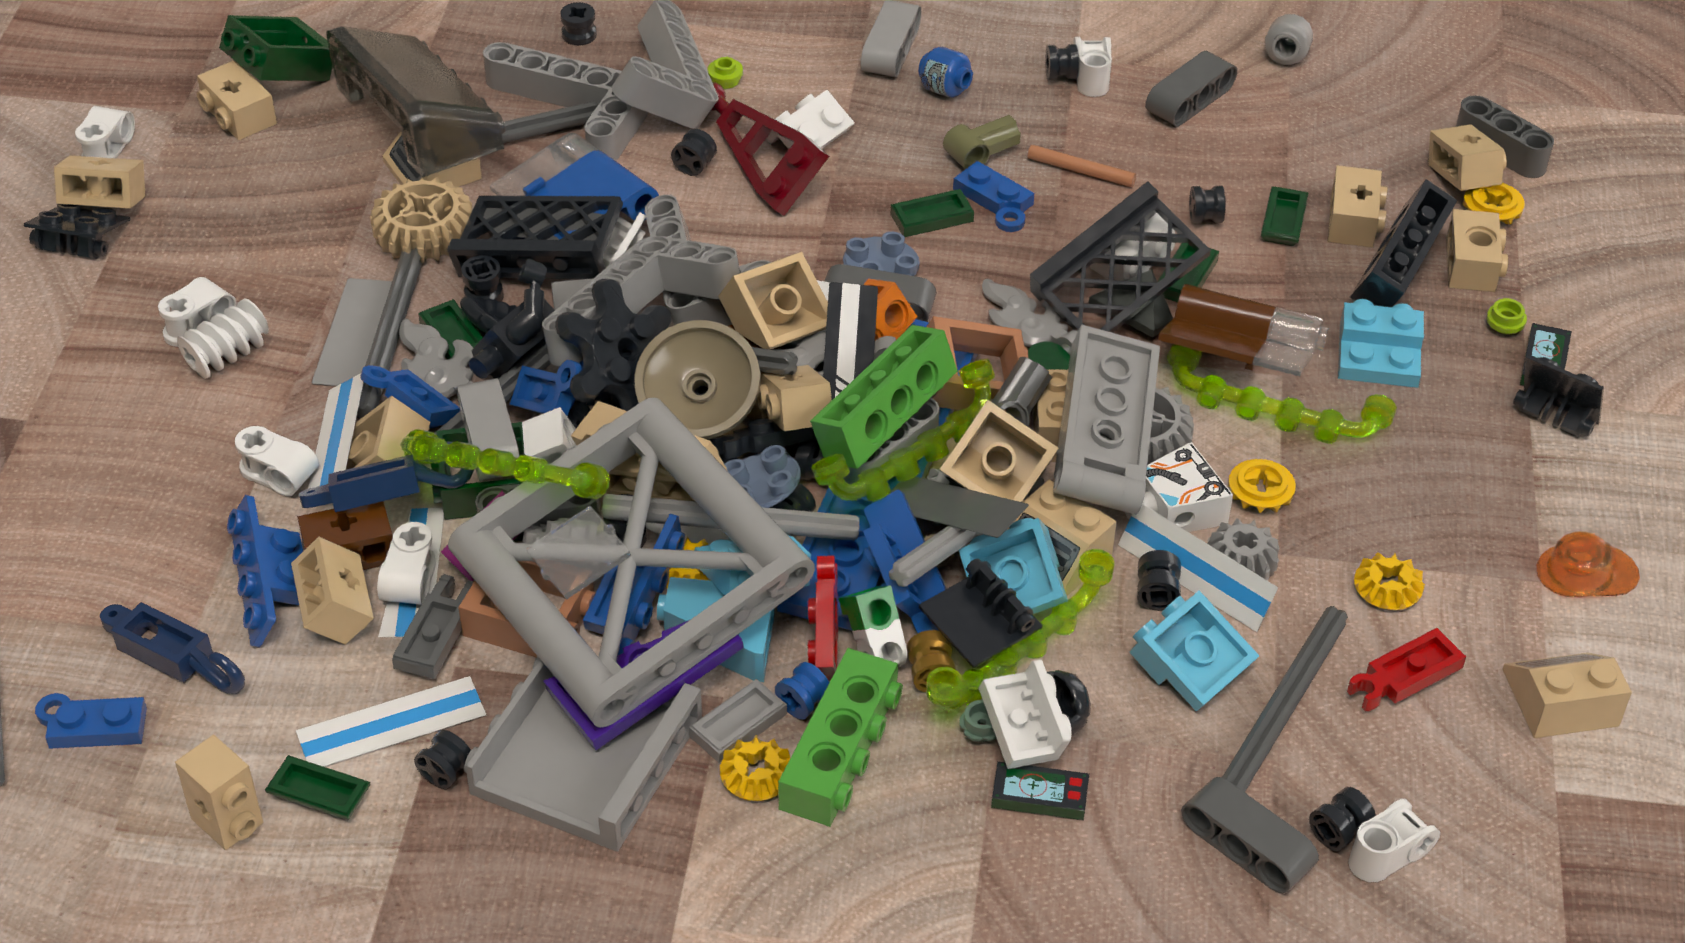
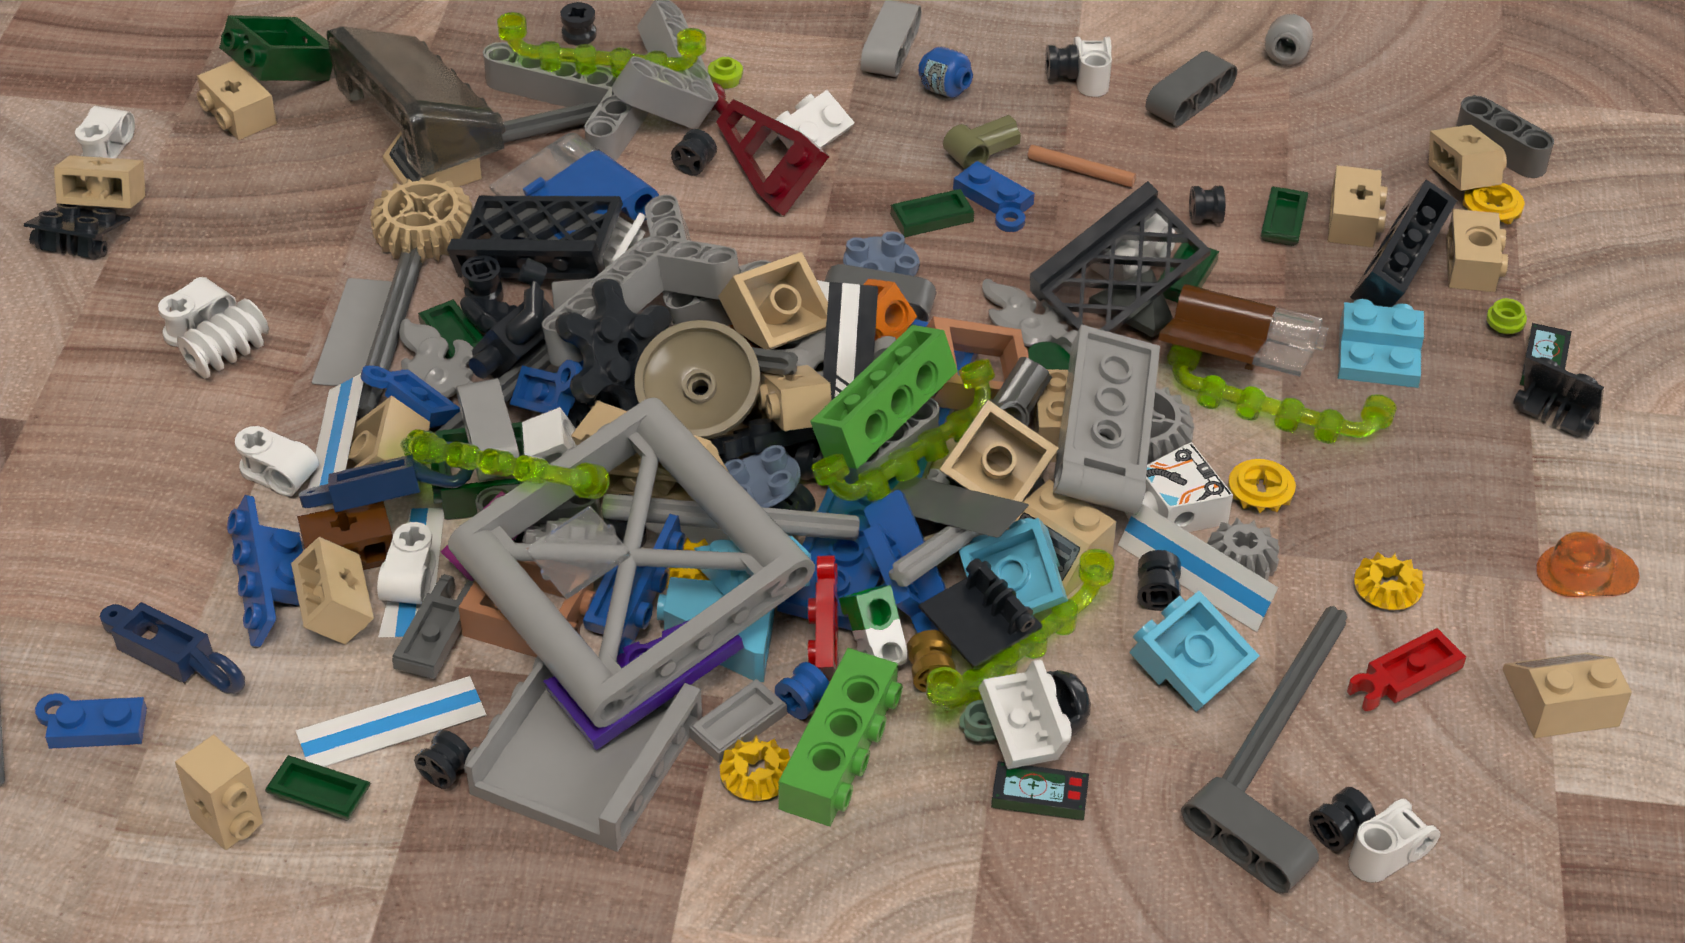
none -> clear neon green bar [497,12,707,78]

